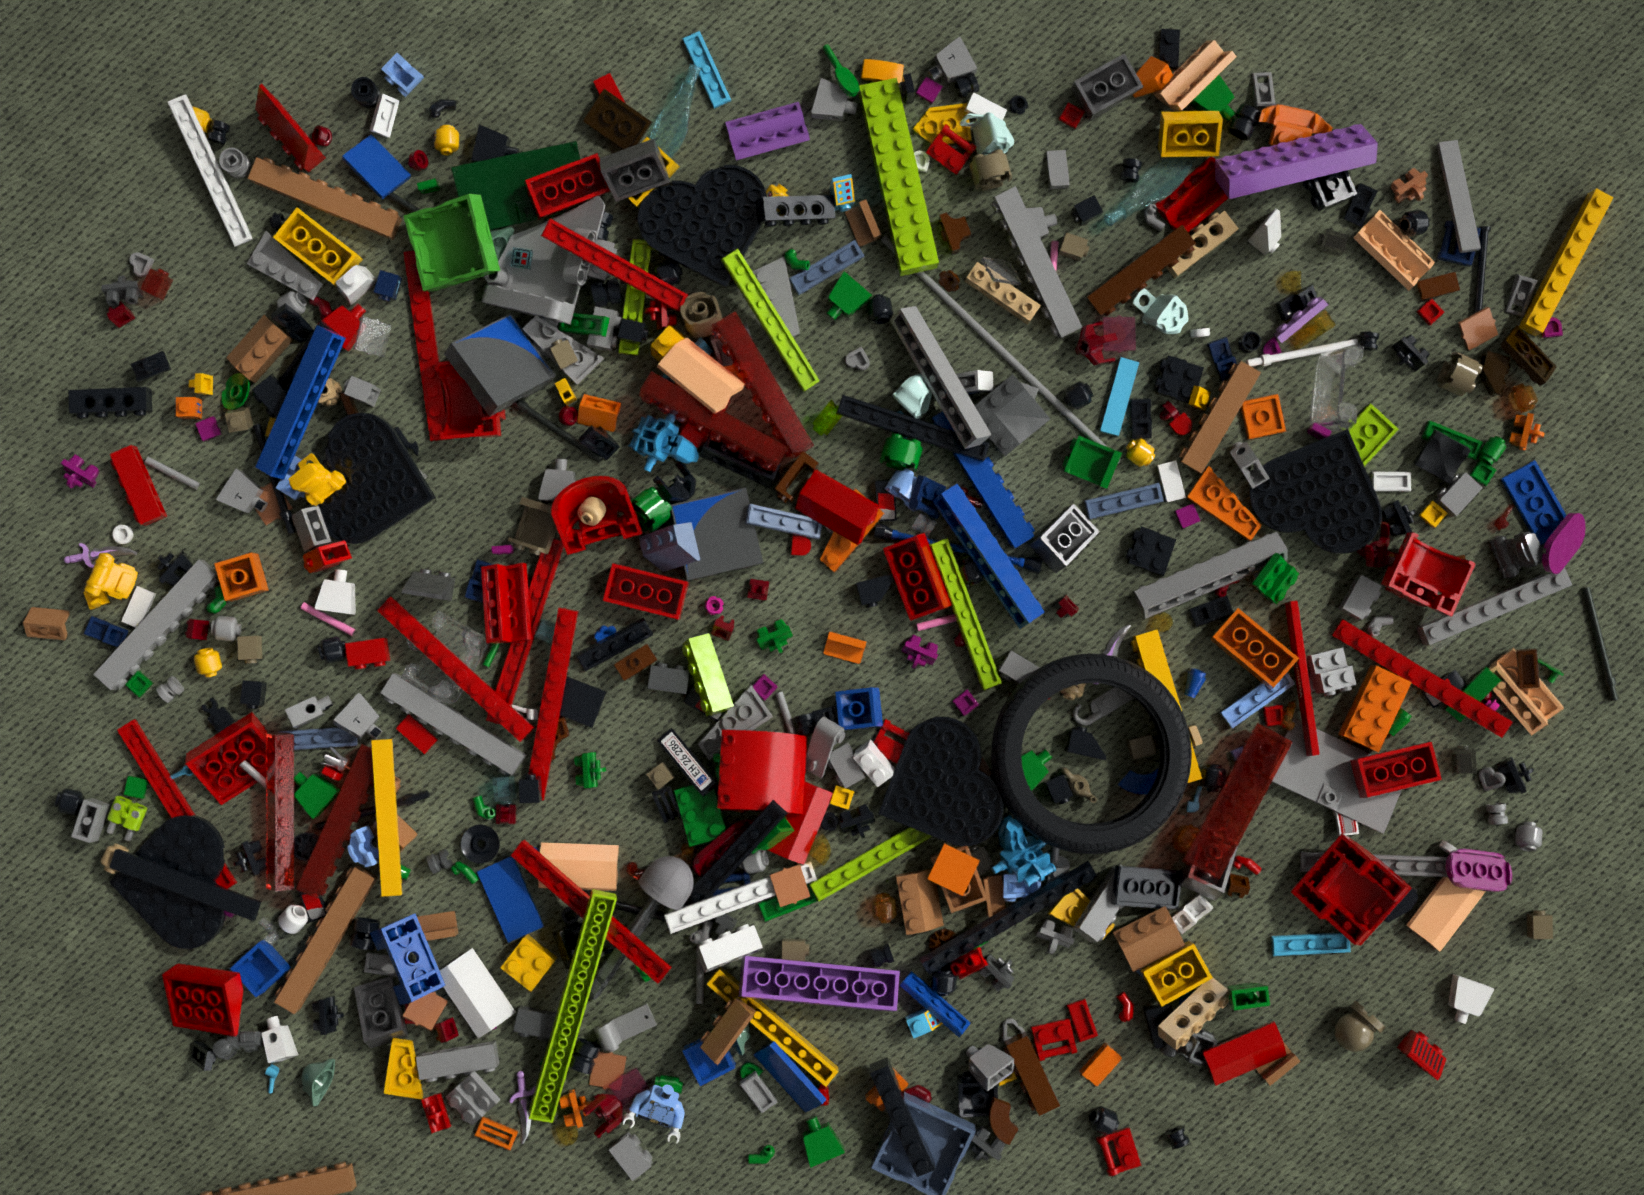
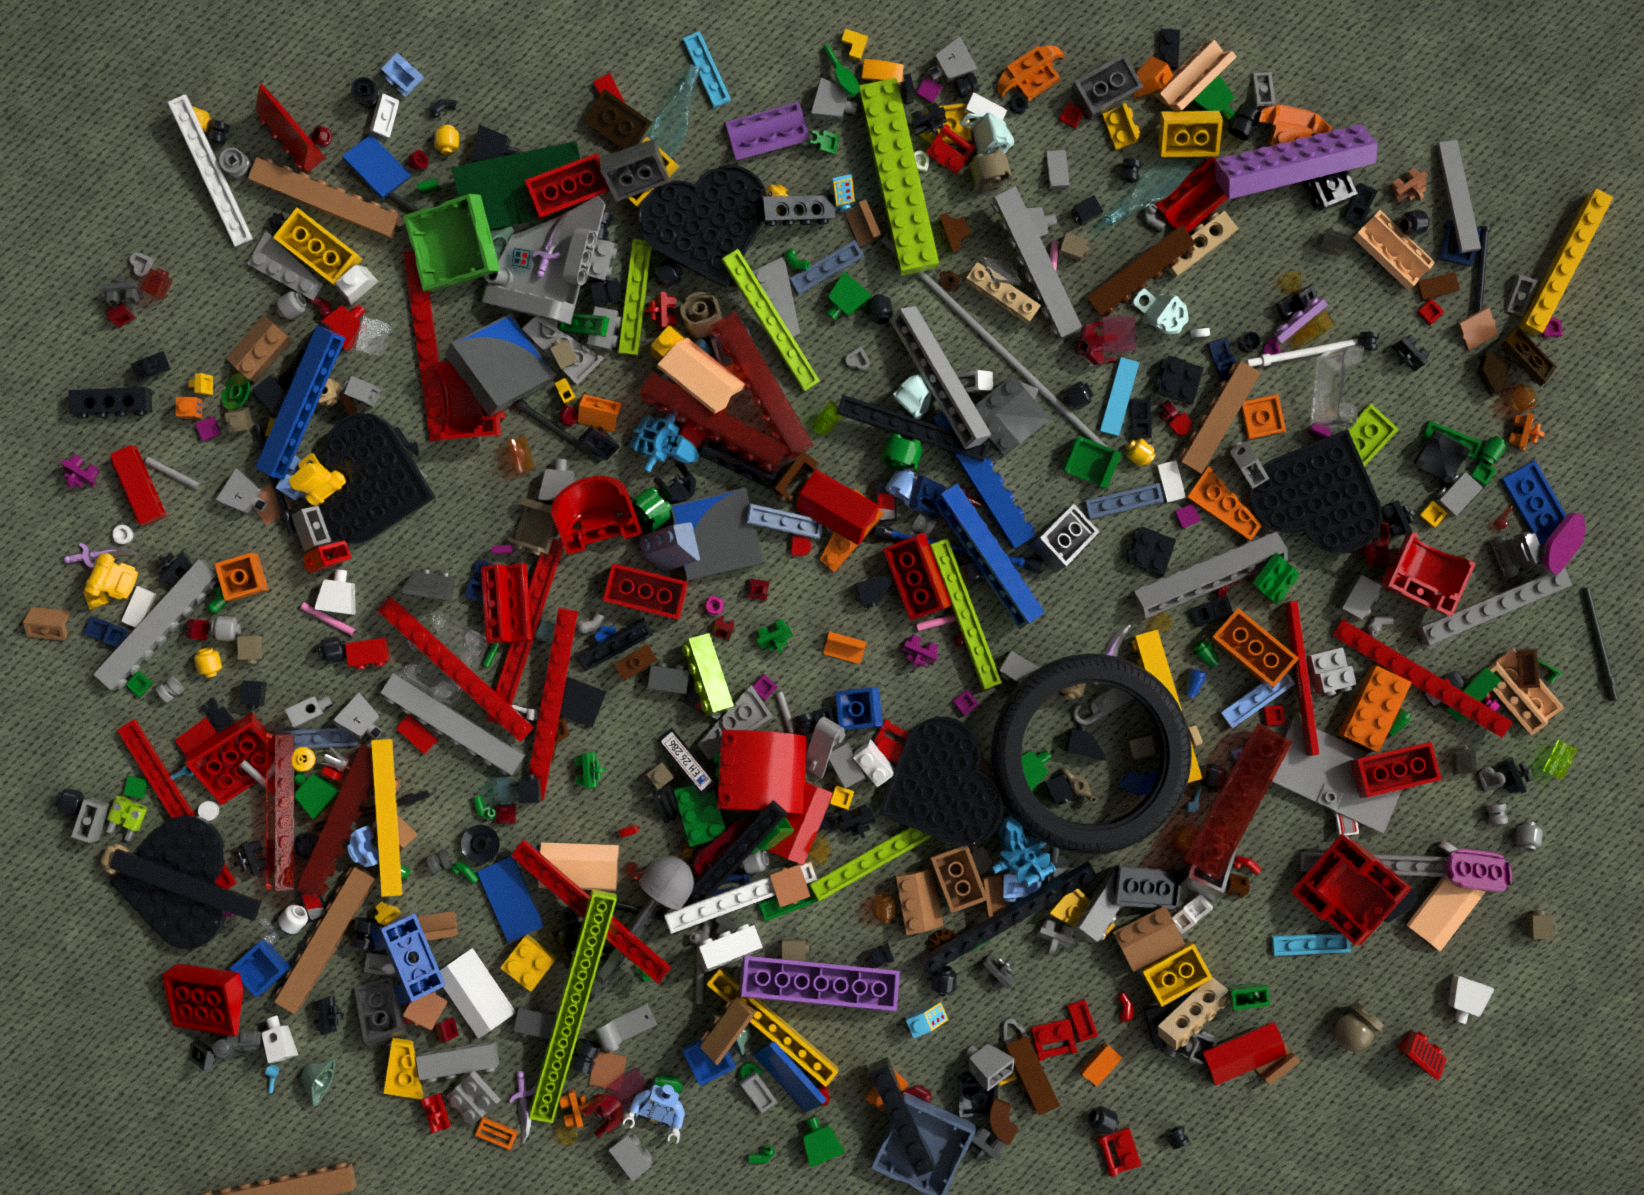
black slope [271,303,314,343] -> none
dark blue brick [374,270,402,302] -> none
red tile [541,218,688,312] -> none
tan head [577,497,606,526] -> none
black brick [618,318,649,345] -> none
blue tile [900,971,971,1037] -> none
orange tile [927,843,980,896] -> none
red hips [950,947,988,979] -> none
dark red tile [1056,595,1079,618] -> none
yellow plate [1188,386,1211,411] -> none
white wedge [1248,208,1281,255] -> none
clear orange arm [1281,702,1297,731] -> none
white tile [1371,472,1411,492] -> none
dark tan brick [1437,352,1483,396] -> none
none -> red tile [175,717,218,755]
none -> white tile [198,801,219,821]
none -> yellow head [288,747,315,772]
none -> yellow tile [375,901,401,925]
none -> clear orange hips [507,435,536,474]
none -> piece [533,211,570,277]
none -> light grey arm [576,612,604,634]
none -> red tile [618,824,639,838]
none -> green plate [806,130,839,154]
none -> yellow piece [841,29,868,62]
none -> black hips [911,103,947,136]
none -> orange plate [997,45,1065,101]
none -> yellow bracket [1102,103,1140,150]
none -> green cone [1192,639,1220,668]
none -> clear neon green hips [1544,740,1578,780]

